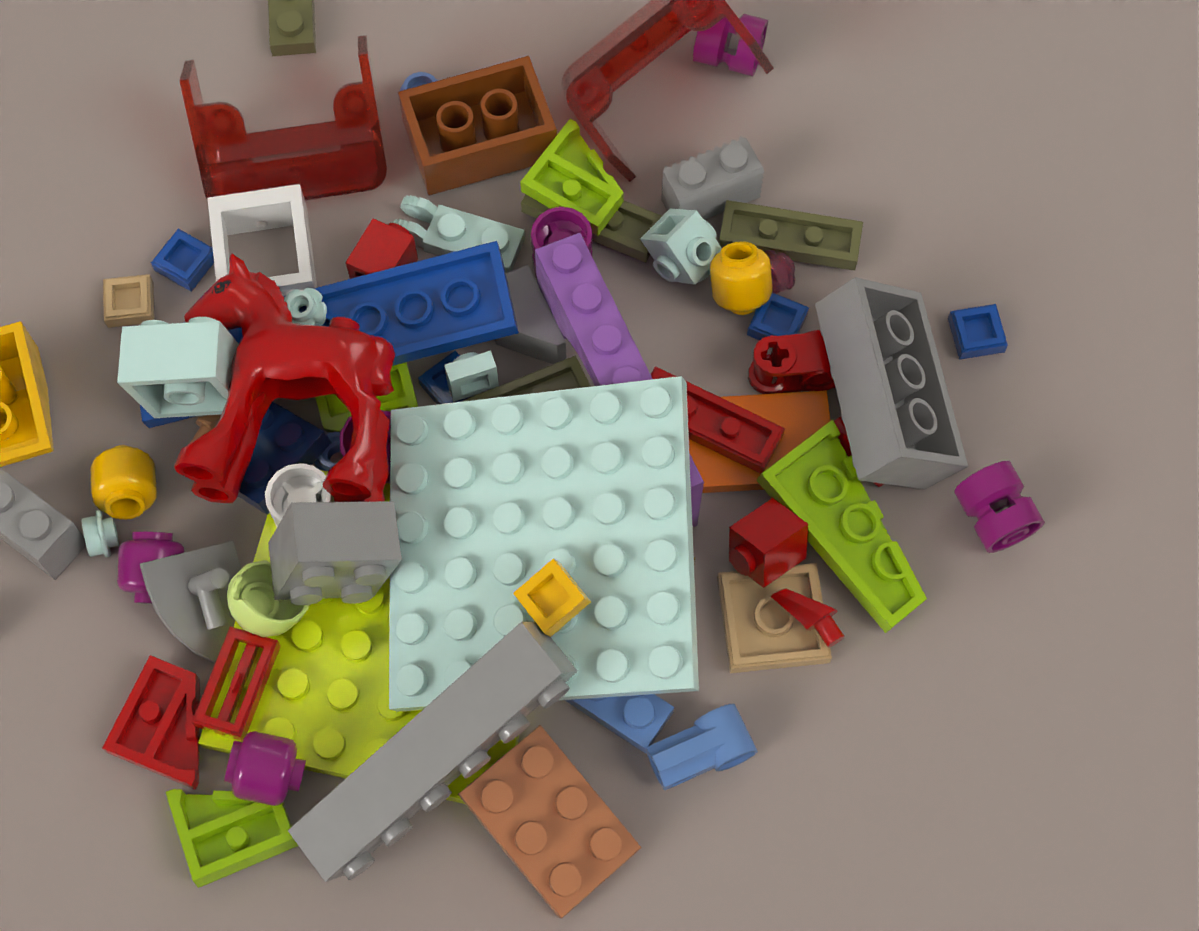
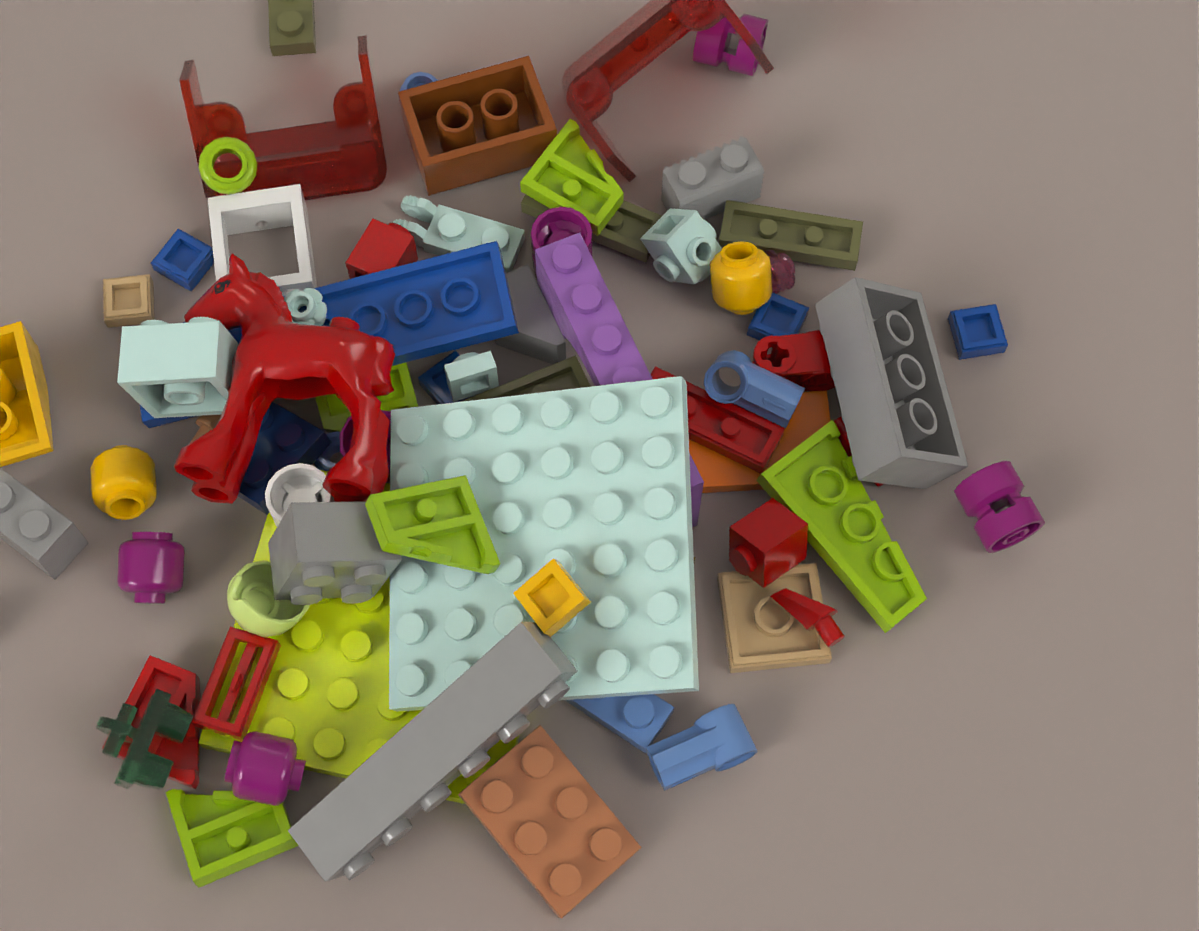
light aqua plate [81,510,119,558] -> none
light grey shield [140,541,241,664] -> none
none -> clear green hips [96,689,193,790]
none -> lime piece [198,137,257,195]
none -> lime wing [365,475,501,574]
none -> medium blue piece [704,350,805,428]

